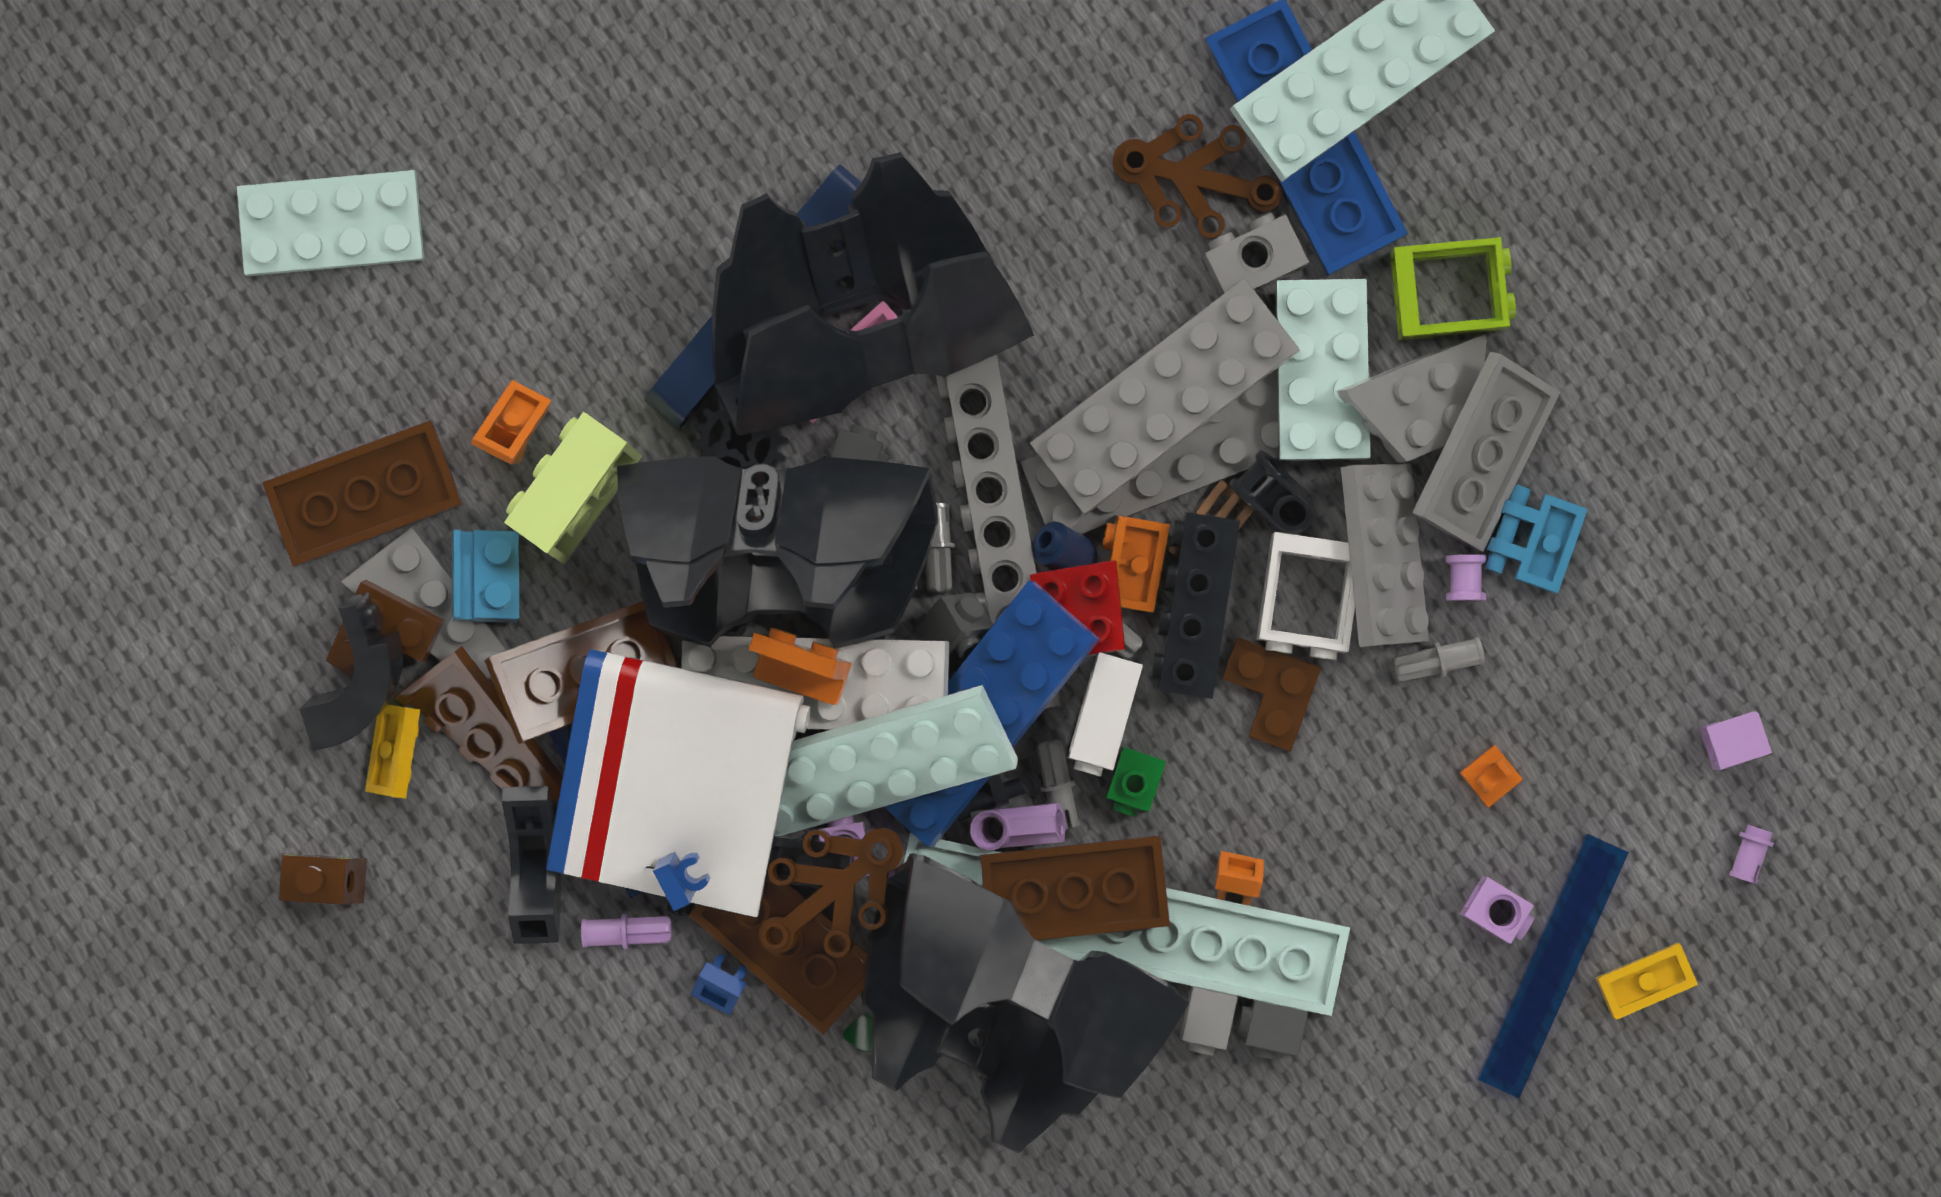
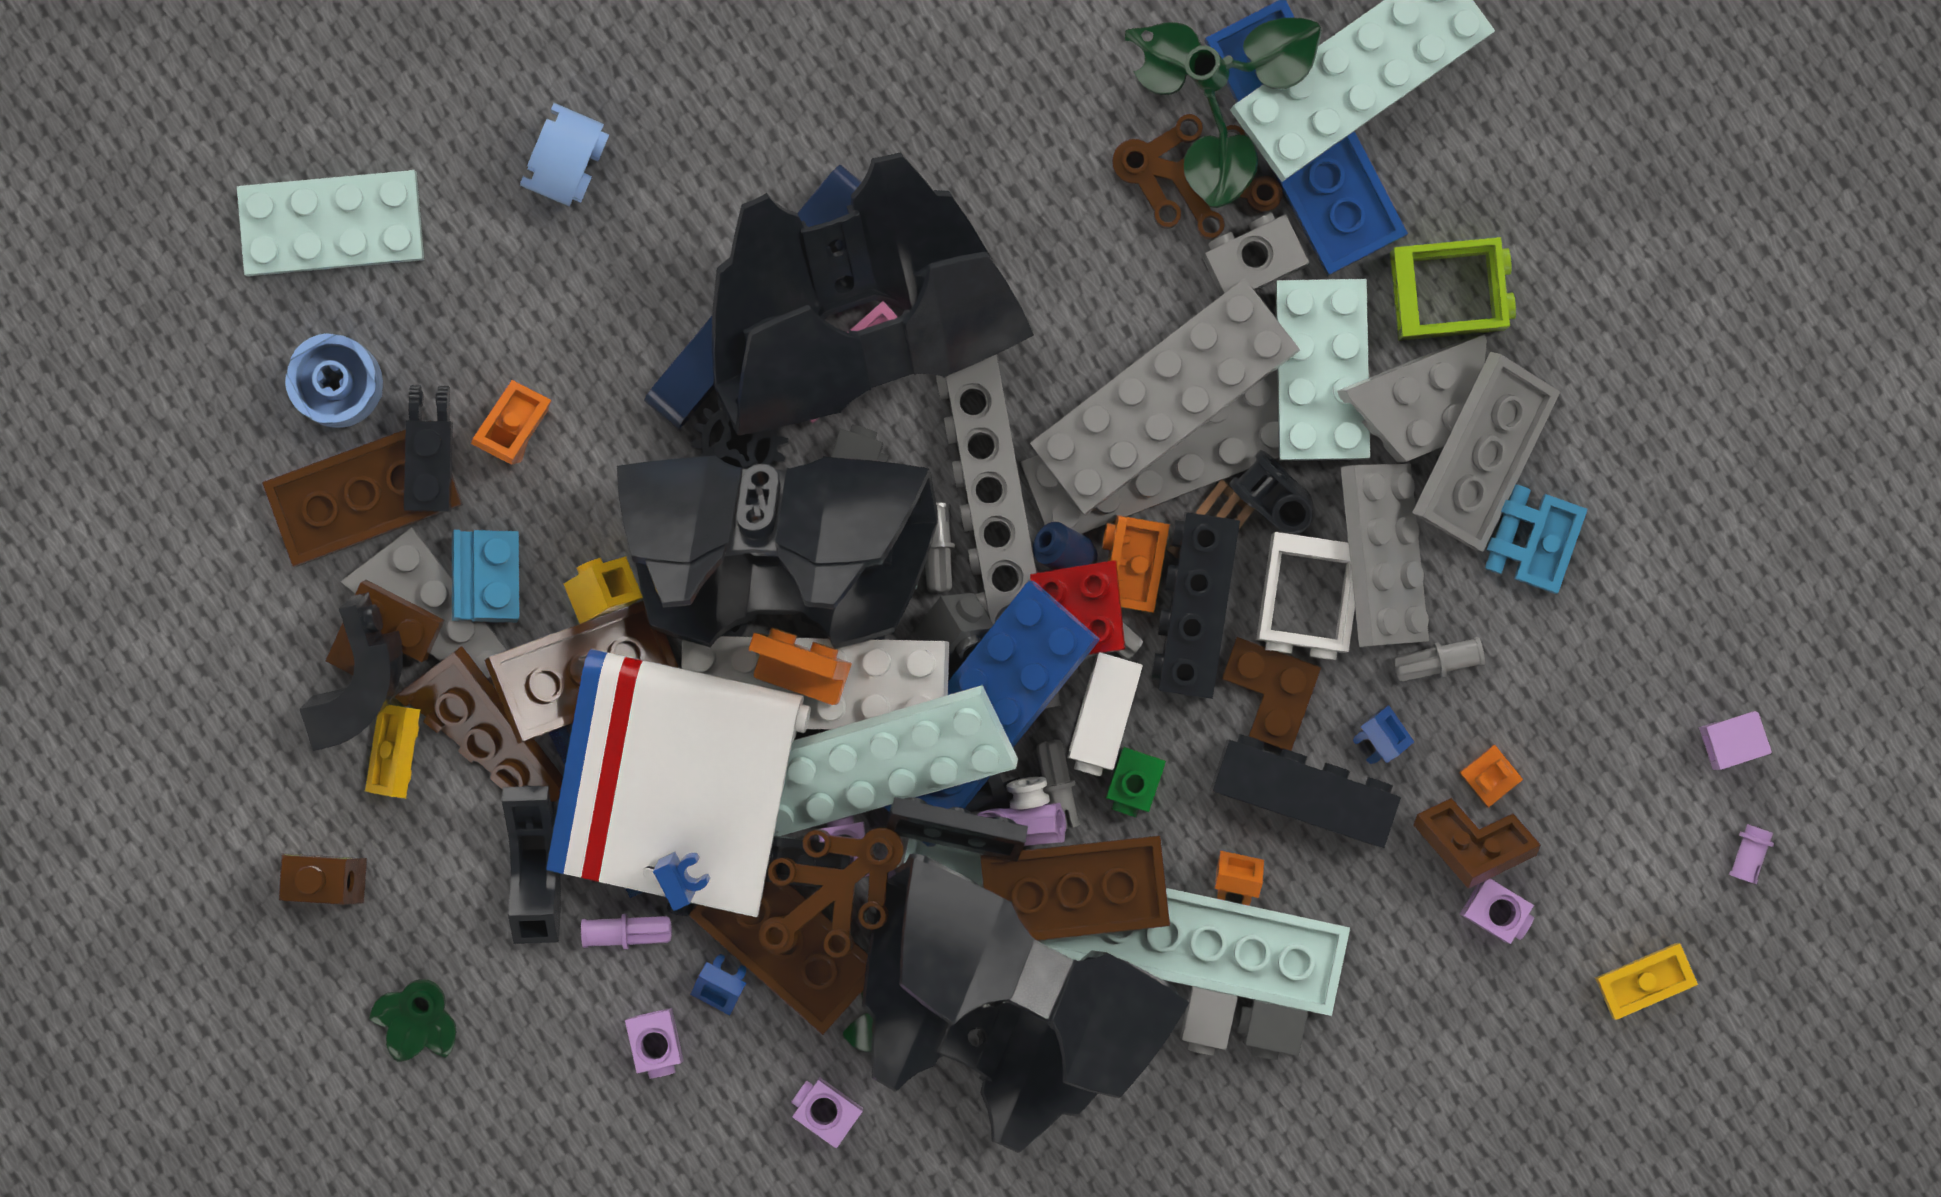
yellowish green brick [504,412,642,565] -> none
lavender bush [1445,555,1486,601] -> none
clear blue tile [1476,834,1629,1098] -> none
none -> light blue brick [285,333,383,428]
none -> dark green plate [369,979,457,1062]
none -> black hinge [404,385,453,512]
none -> light blue brick [520,103,609,207]
none -> yellow brick [563,556,643,624]
none -> lavender brick [625,1008,684,1079]
none -> lavender brick [791,1077,863,1148]
none -> black plate [885,797,1028,862]
none -> white bush [1007,777,1050,810]
none -> dark green plant [1125,17,1322,208]
none -> black brick [1210,734,1401,848]
none -> blue tile [1353,705,1414,764]
none -> reddish brown plate [1413,798,1541,889]

